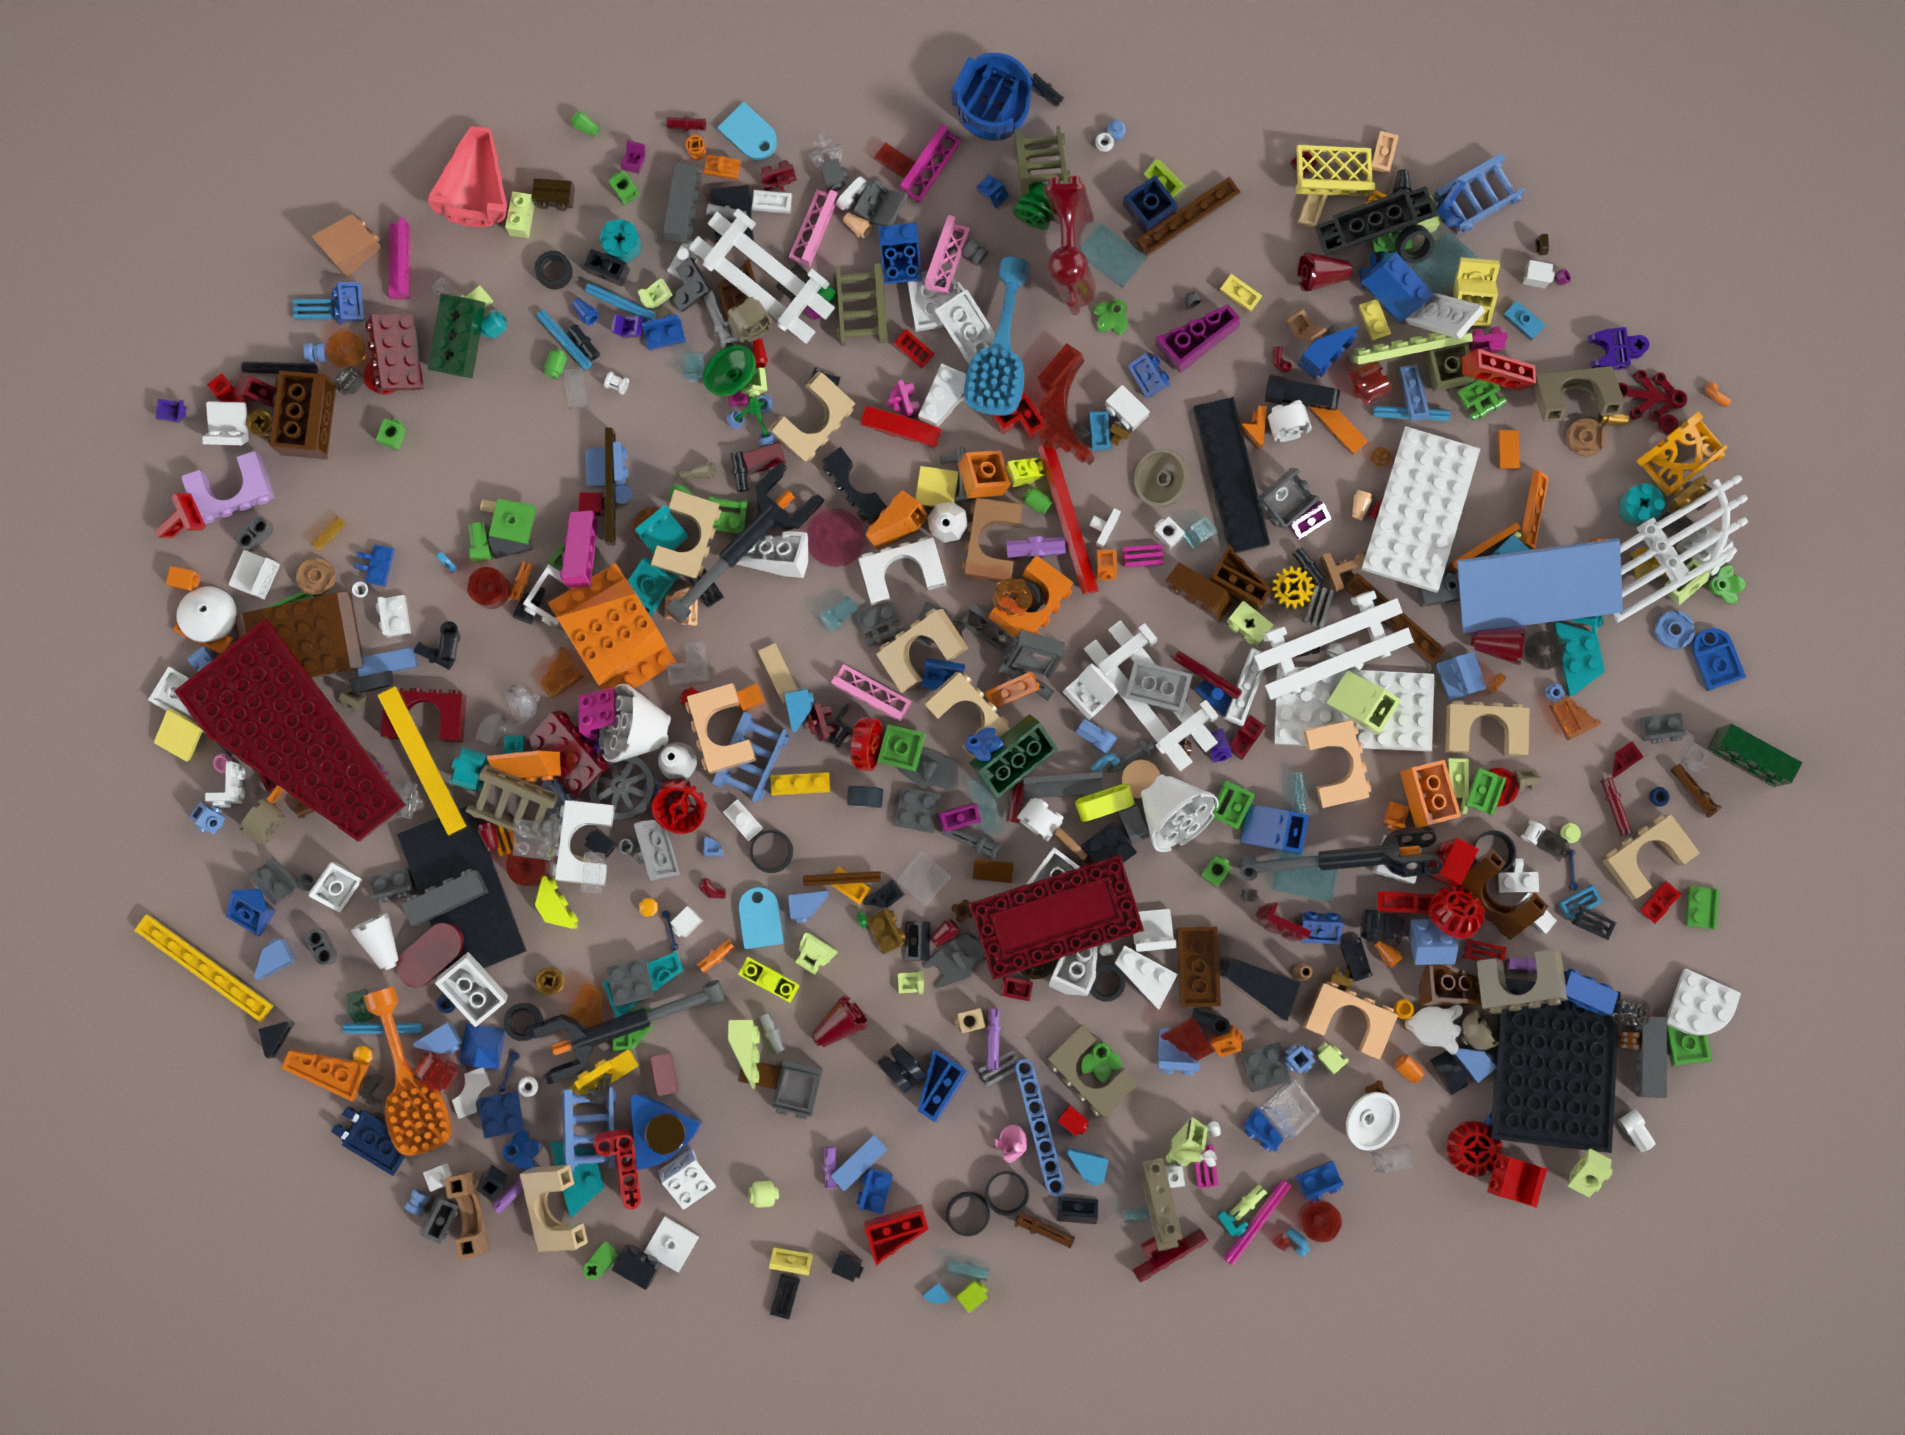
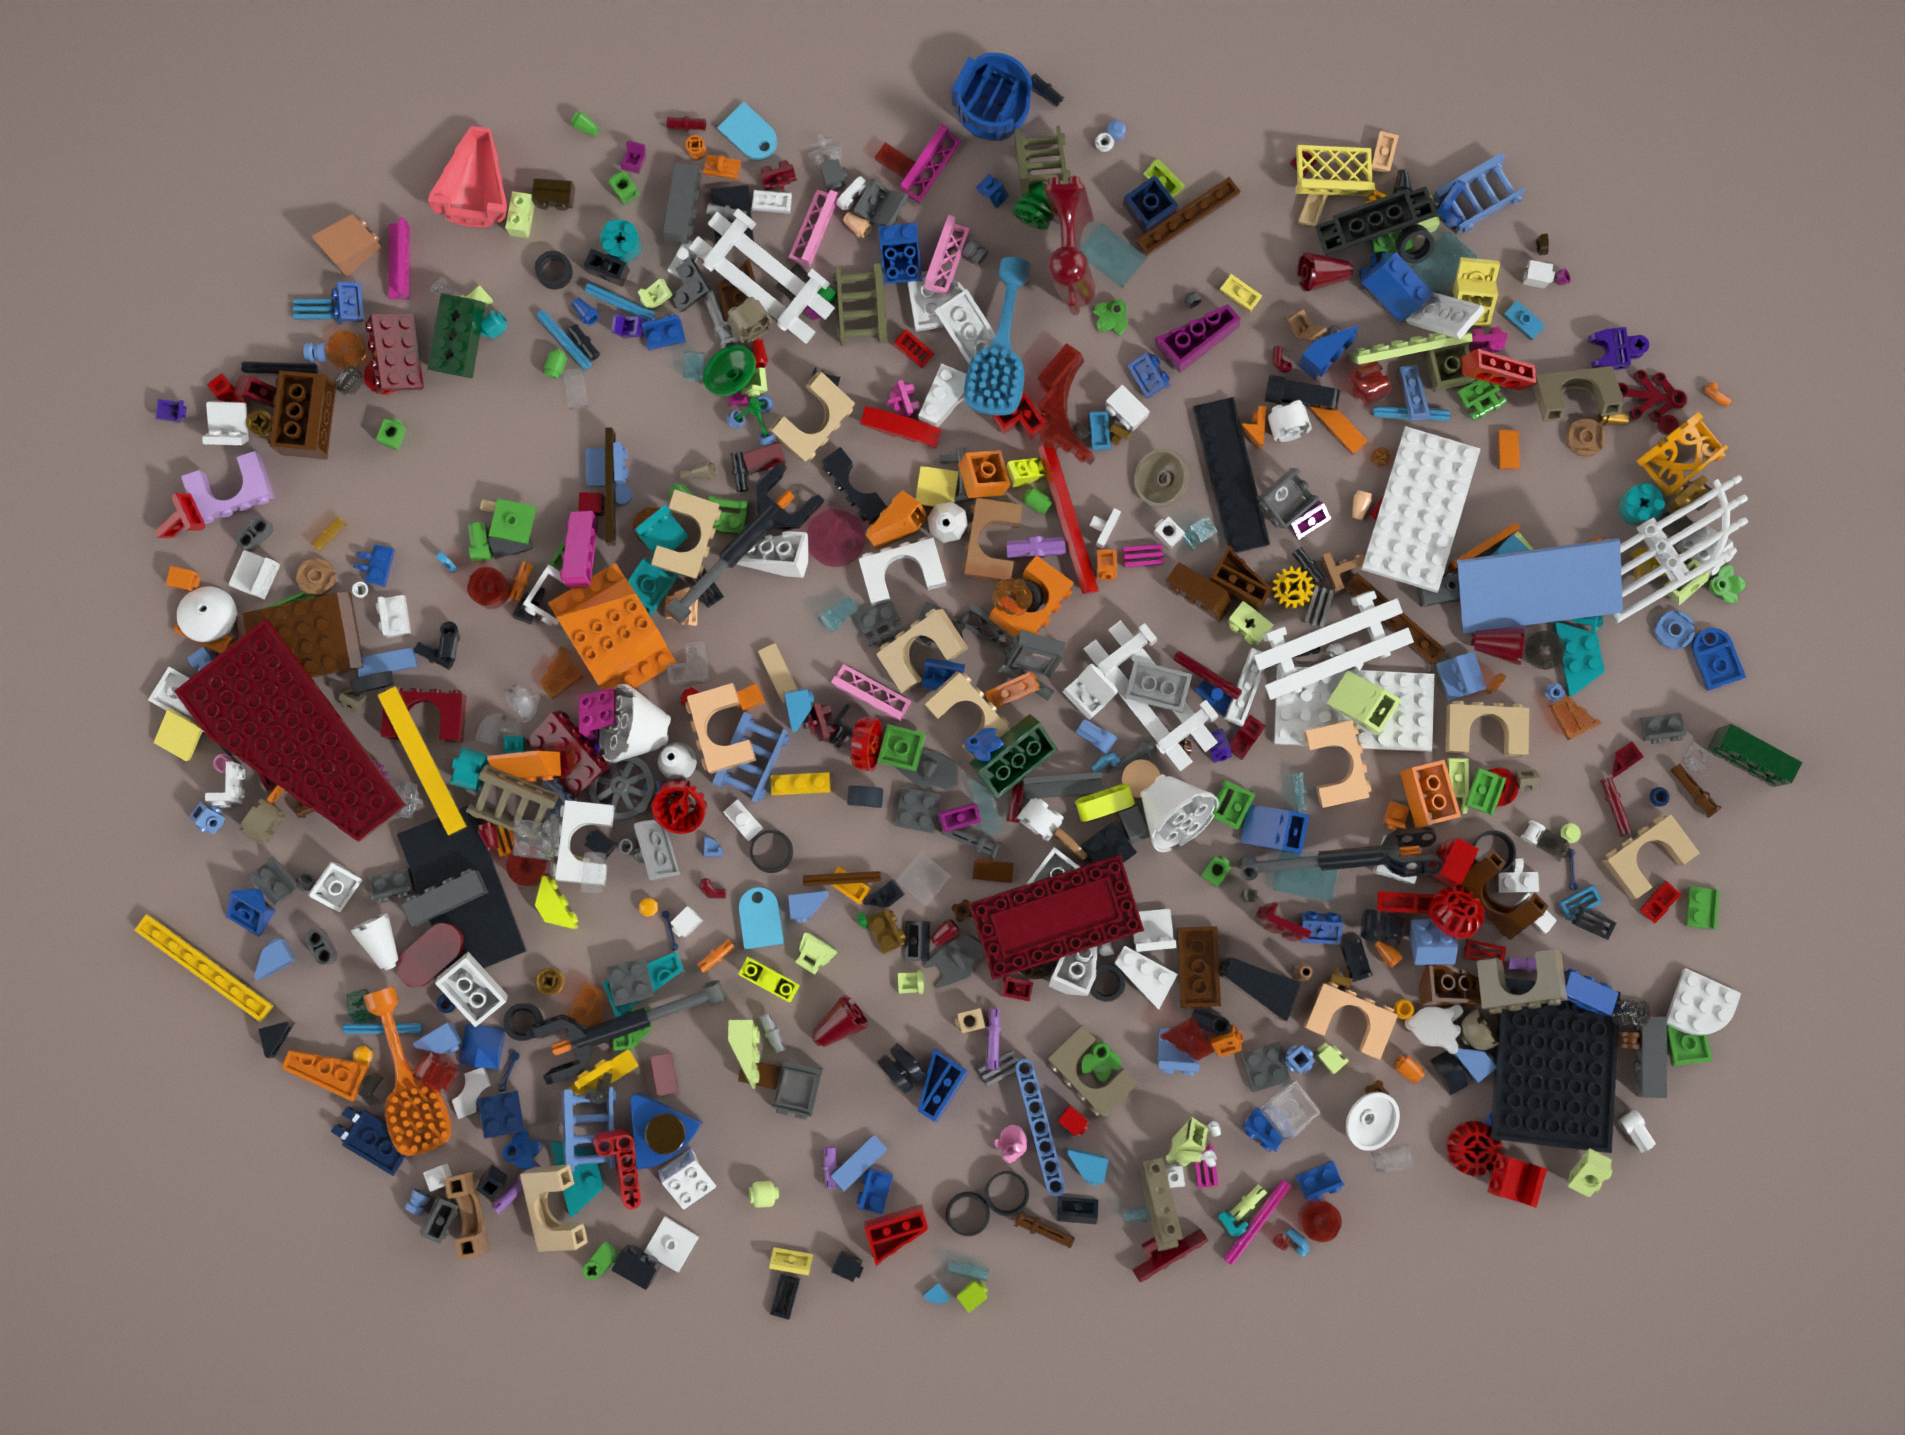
white plate [518,1077,538,1097] -> none
white bush [604,371,629,395] -> none
light yellow plate [1358,299,1391,342] -> none
orange tile [1520,470,1549,550] -> none

